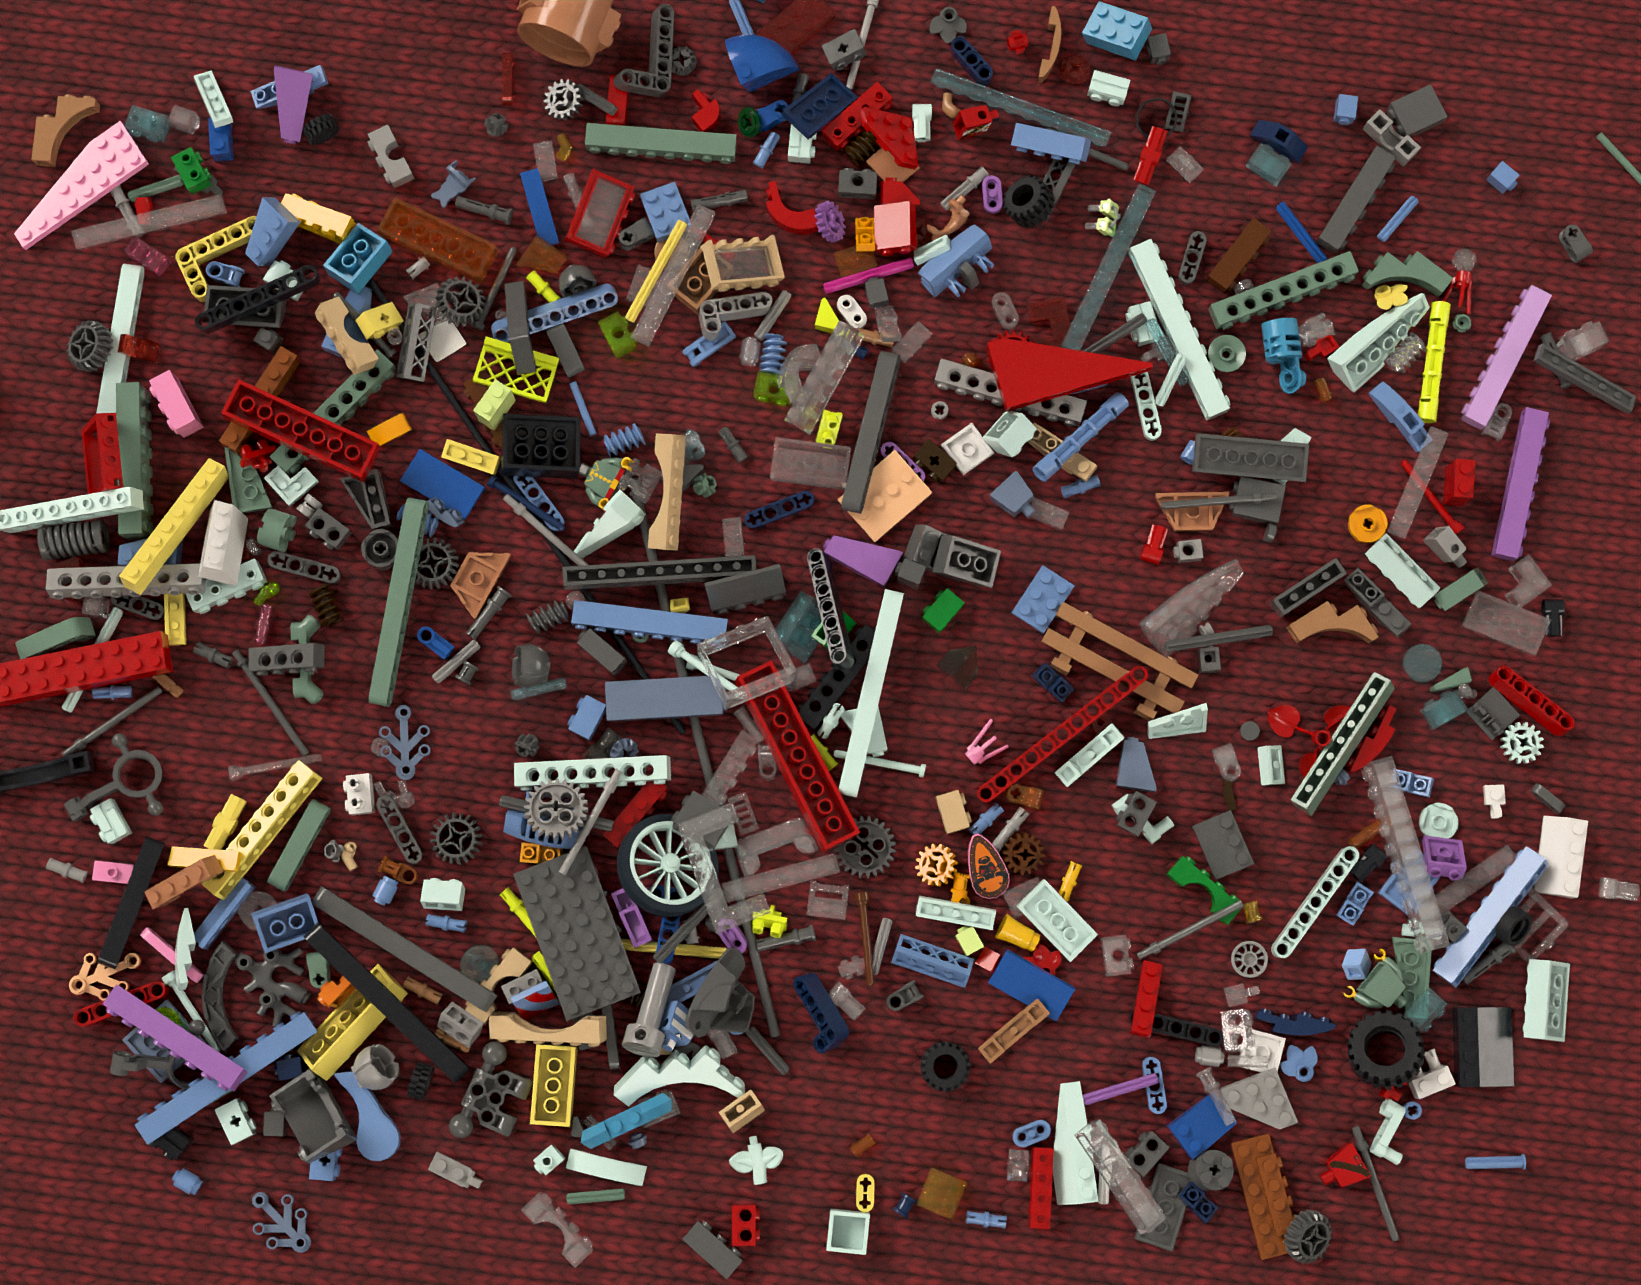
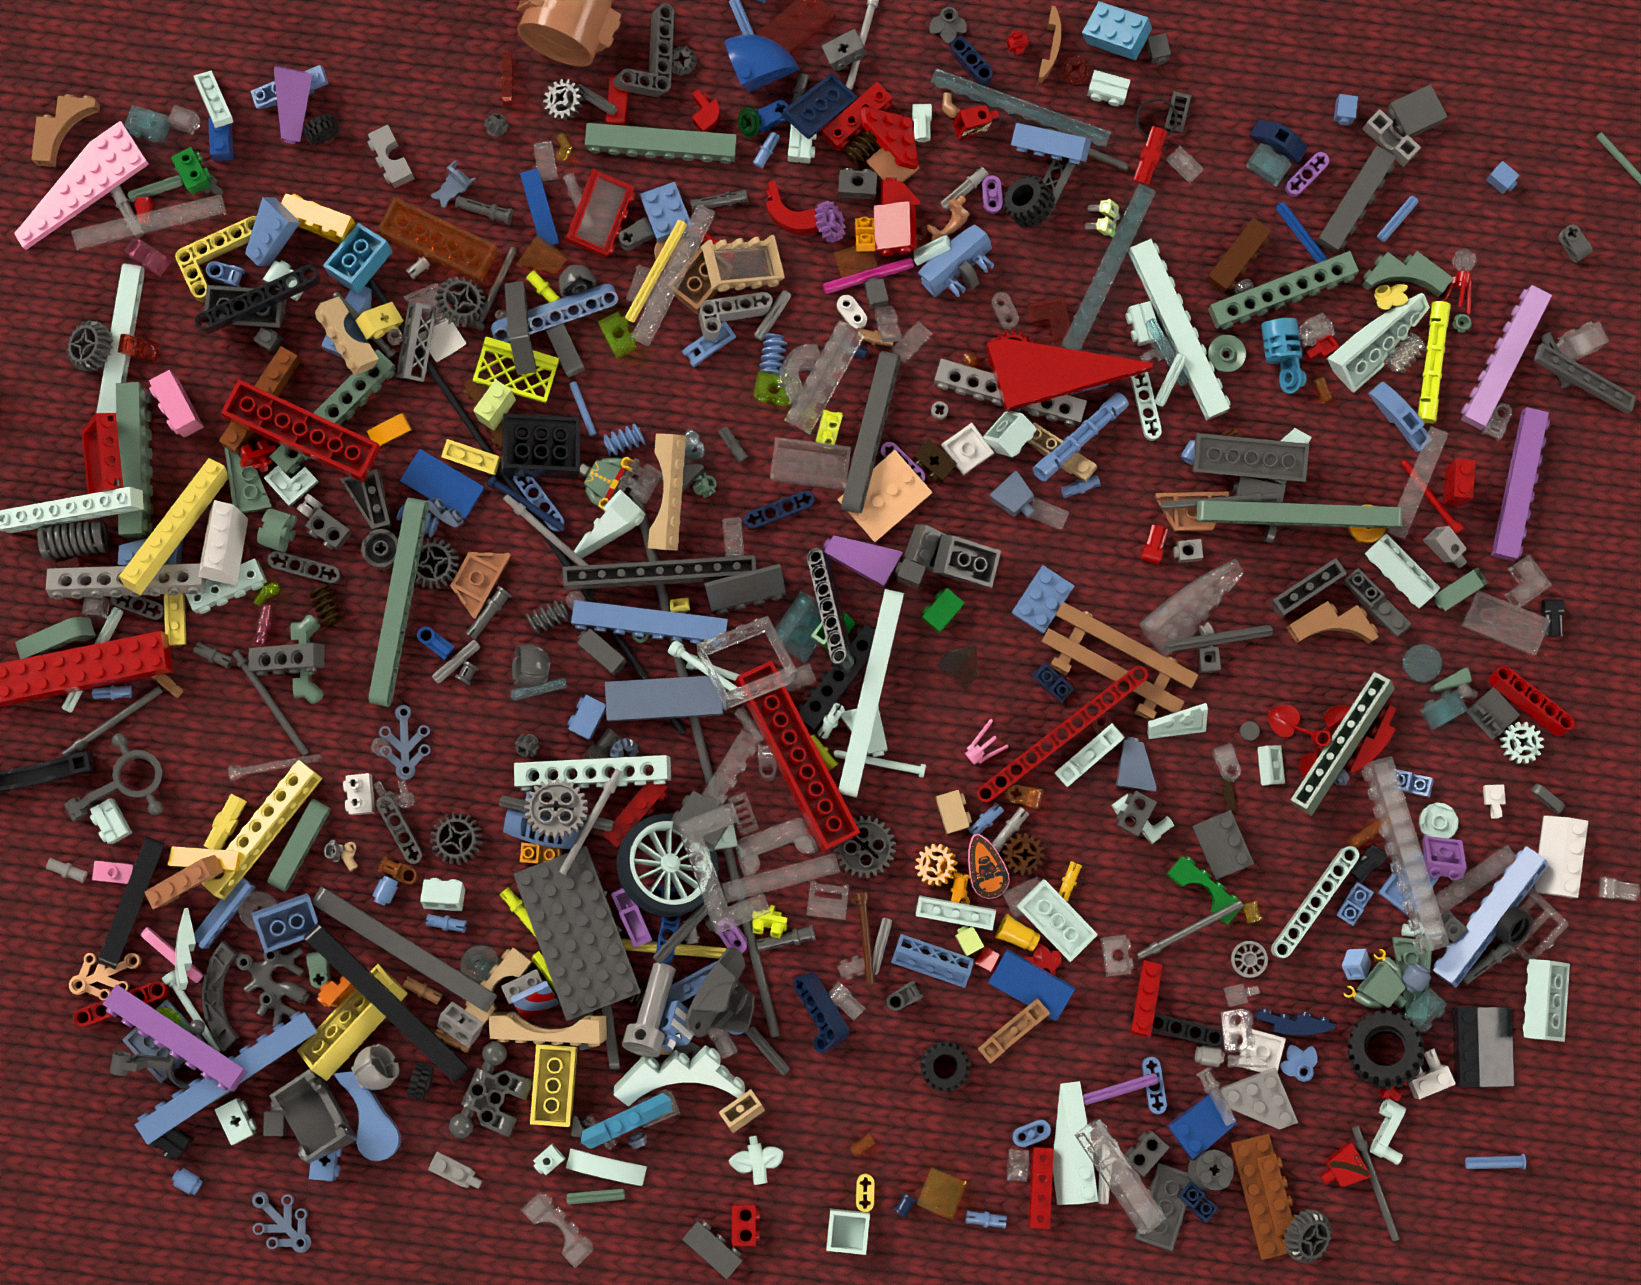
clear tile [245,537,263,556] -> none
dark blue brick [274,1054,306,1081] -> none
clear brick [740,337,761,366] -> none
neon yellow slope [815,298,844,336] -> none
dark grey axle [1083,313,1147,354] -> none
dark grey beam [1178,231,1207,285] -> none
medium blue bush [1403,1101,1422,1119] -> none
none -> sand green beam [1197,501,1403,529]
none -> medium lavender beam [1285,152,1329,197]
none -> sand blue head [1402,962,1431,993]

